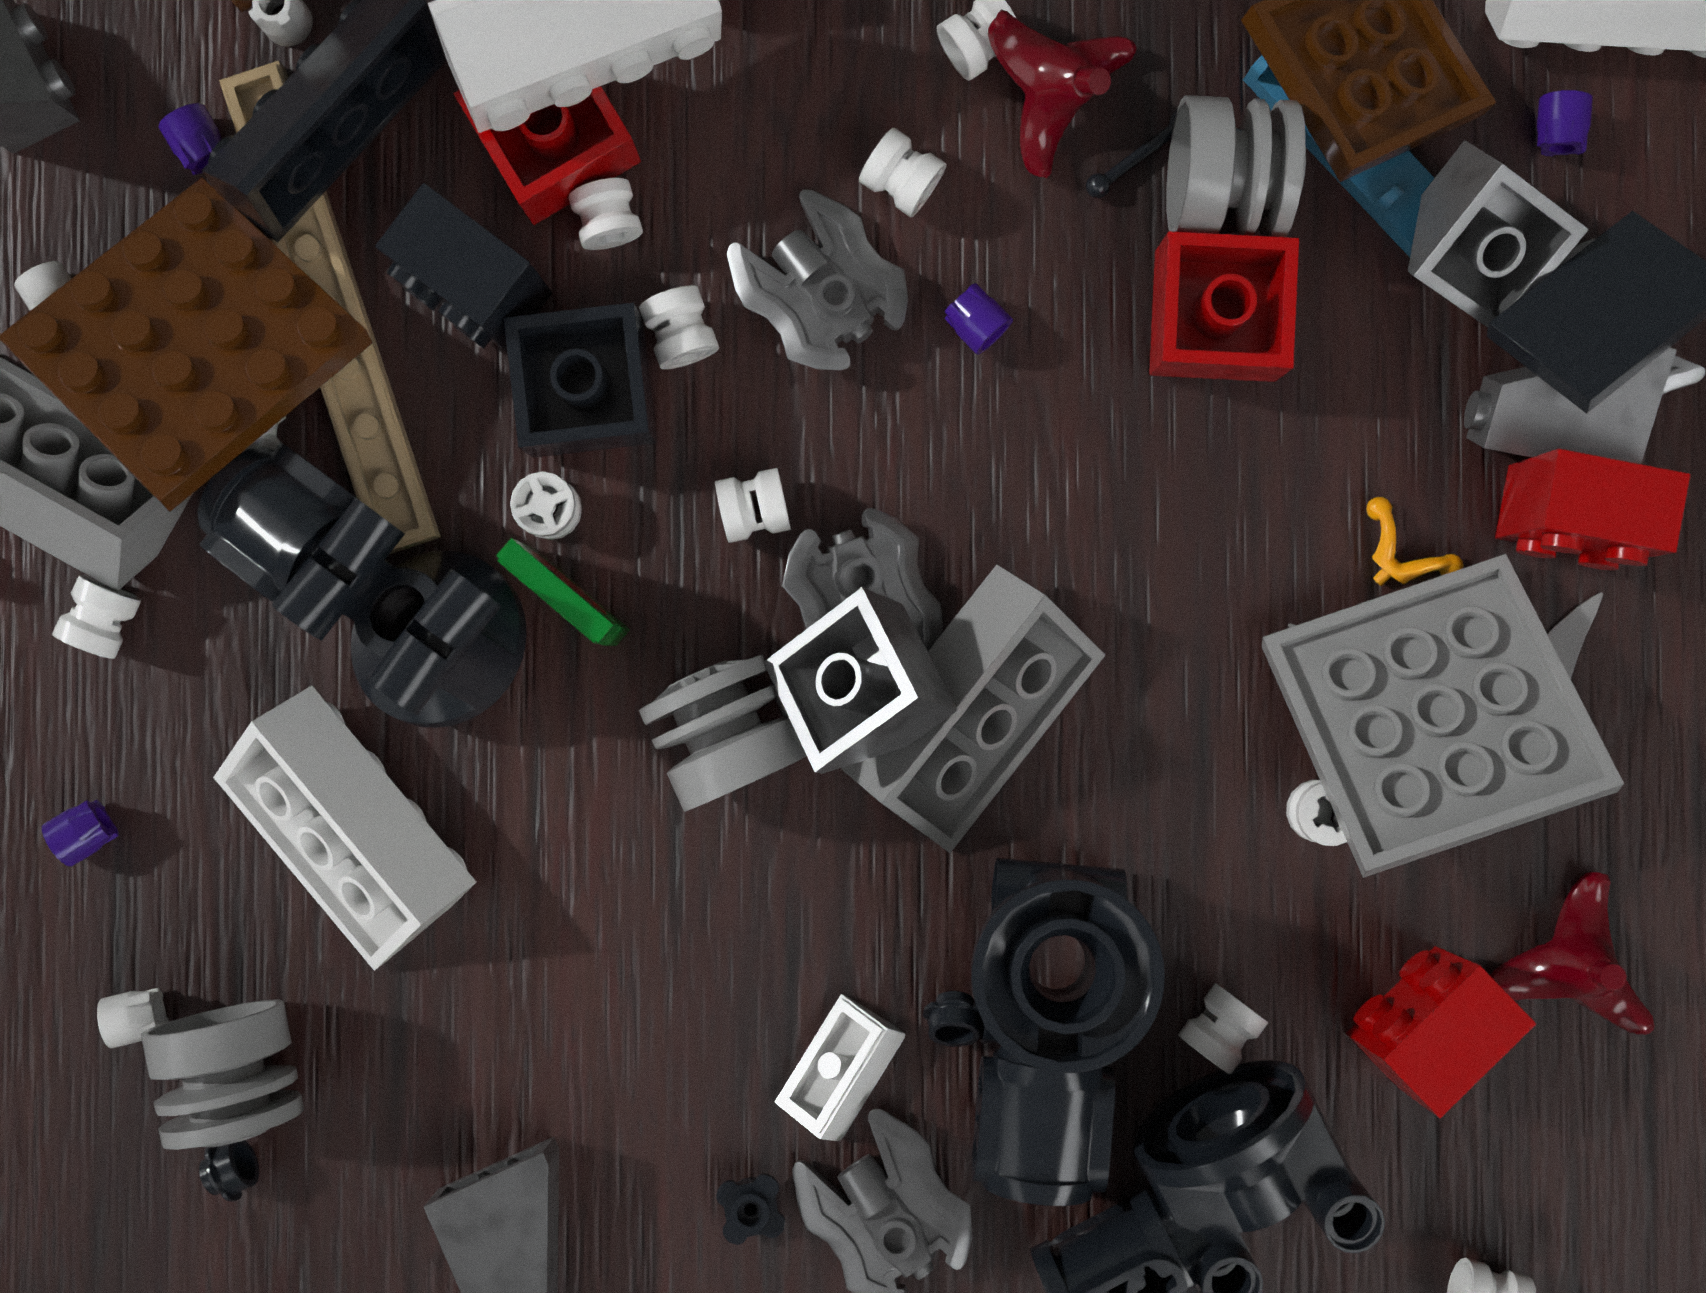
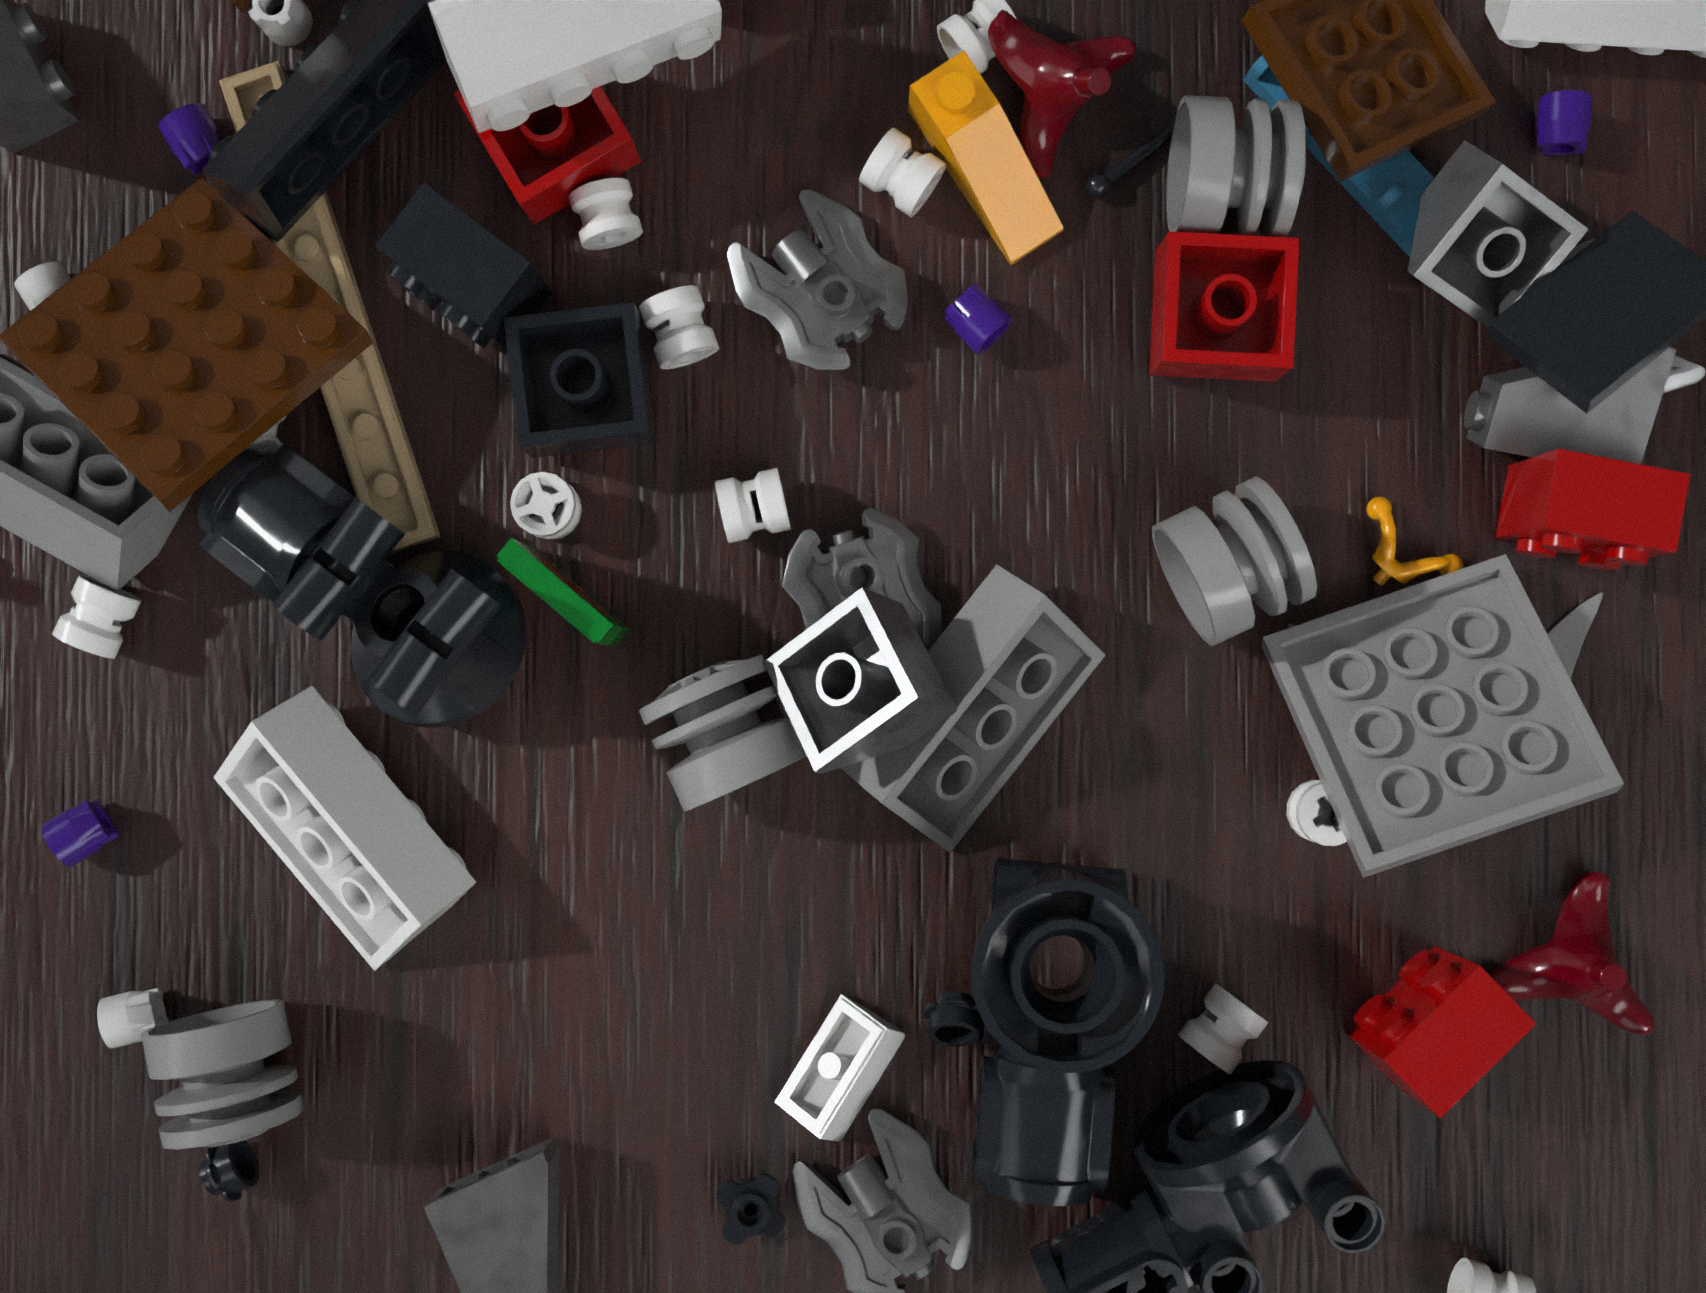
none -> light orange slope [908,50,1064,265]
none -> light grey wheel [1152,476,1317,646]

